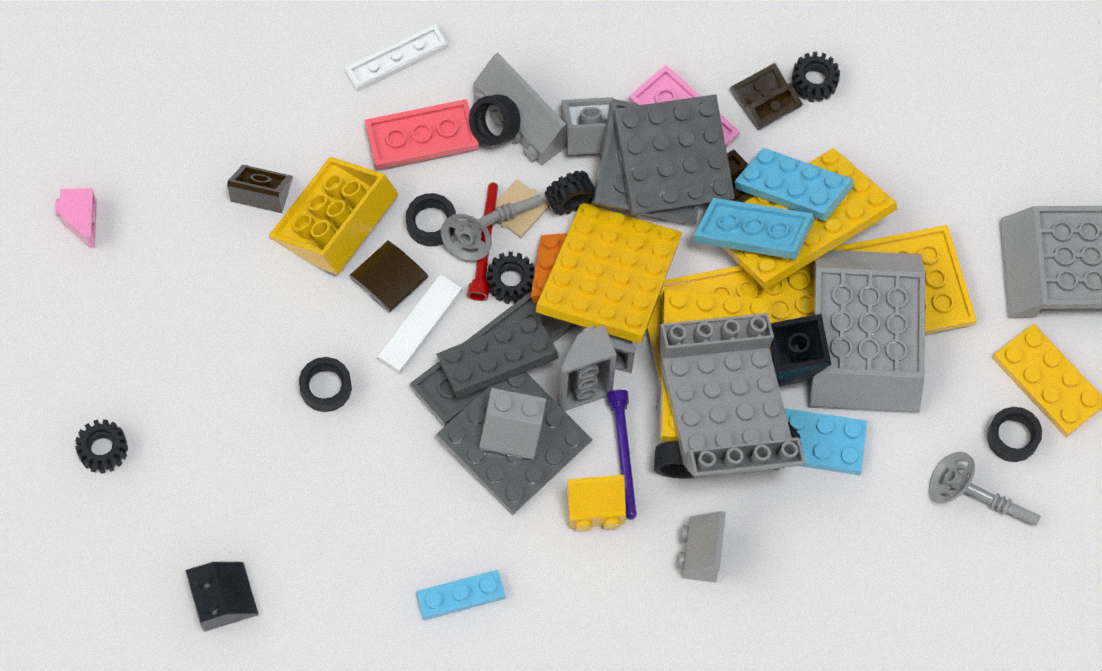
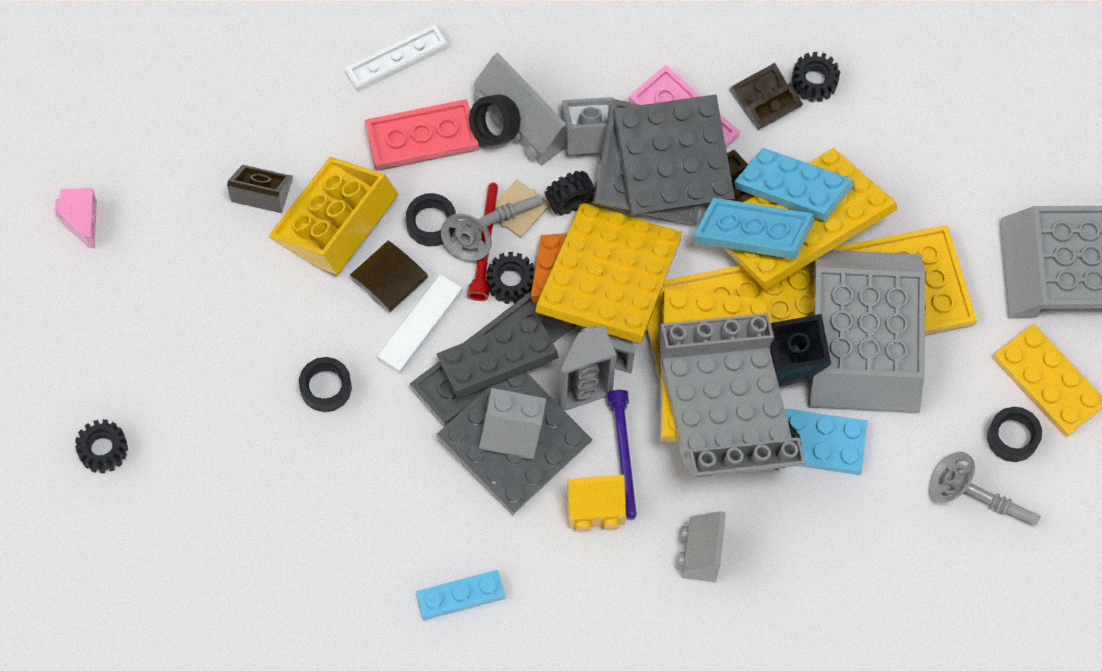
black slope [185,562,259,632] -> none
black tyre [654,441,694,479] -> none

